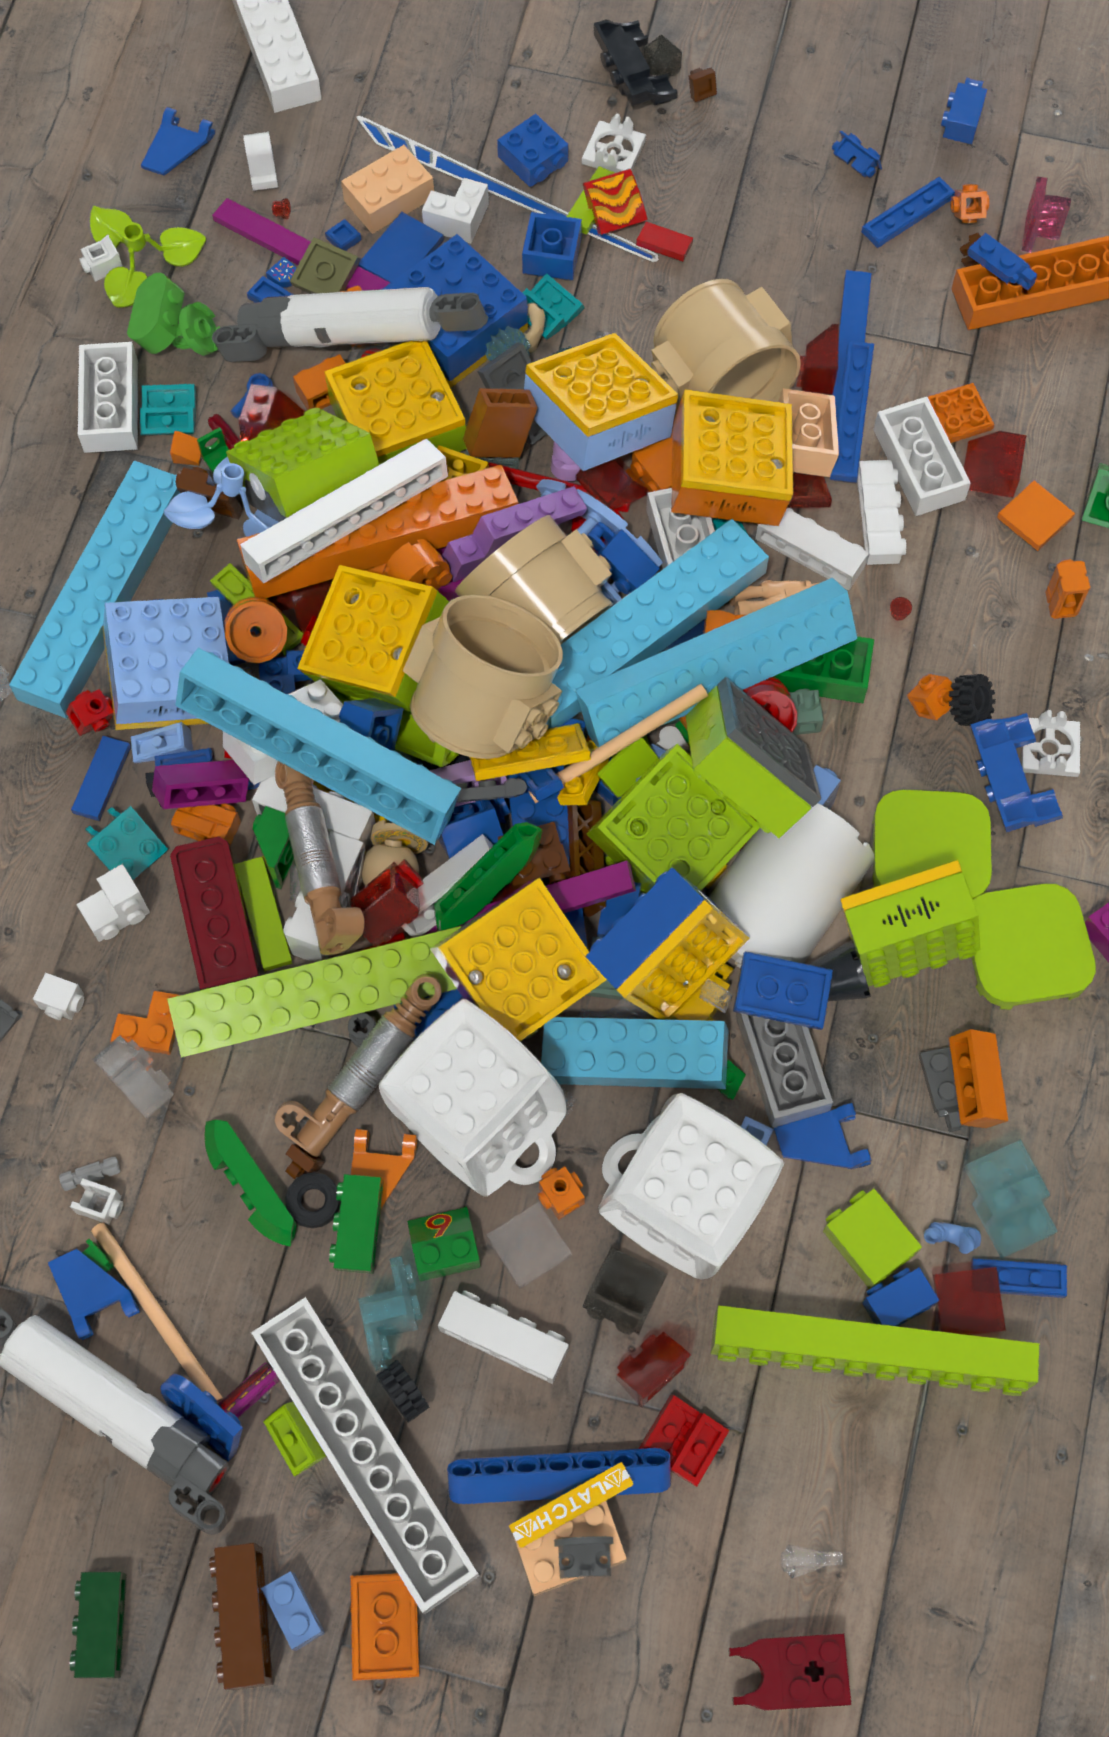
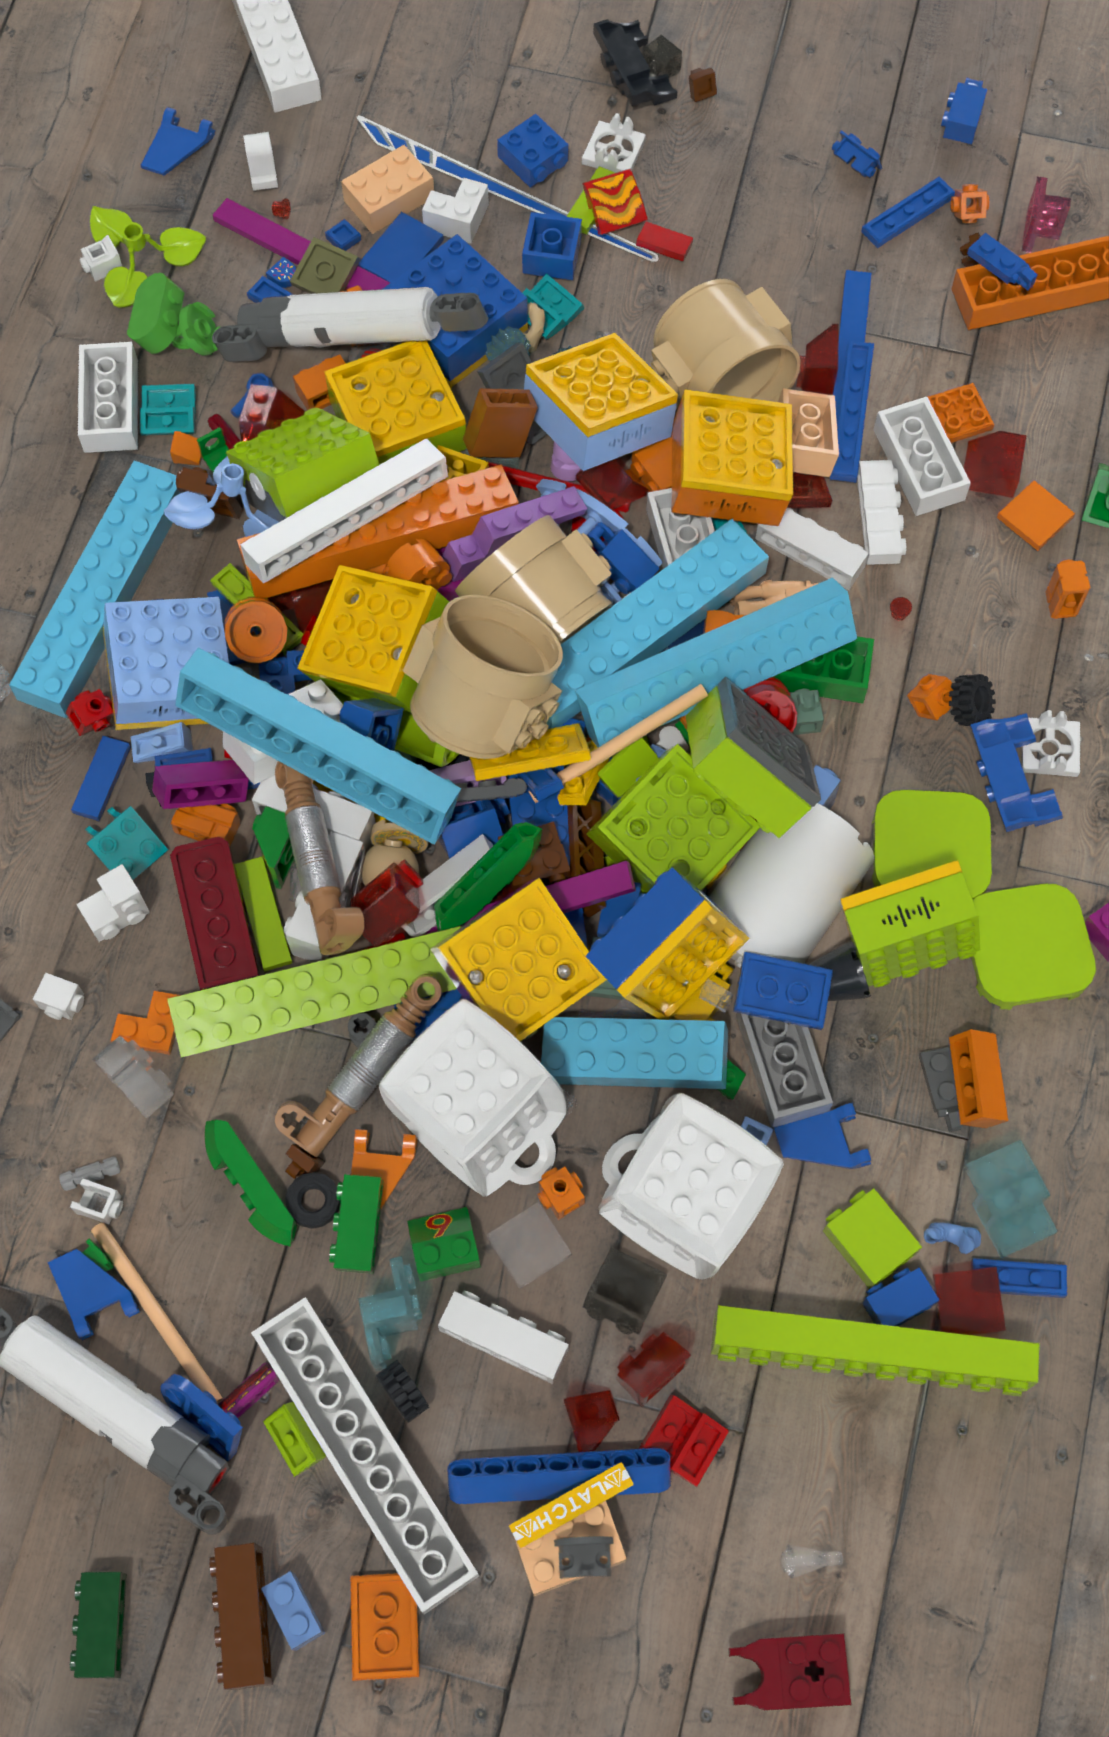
none -> clear red slope [563,1390,620,1452]

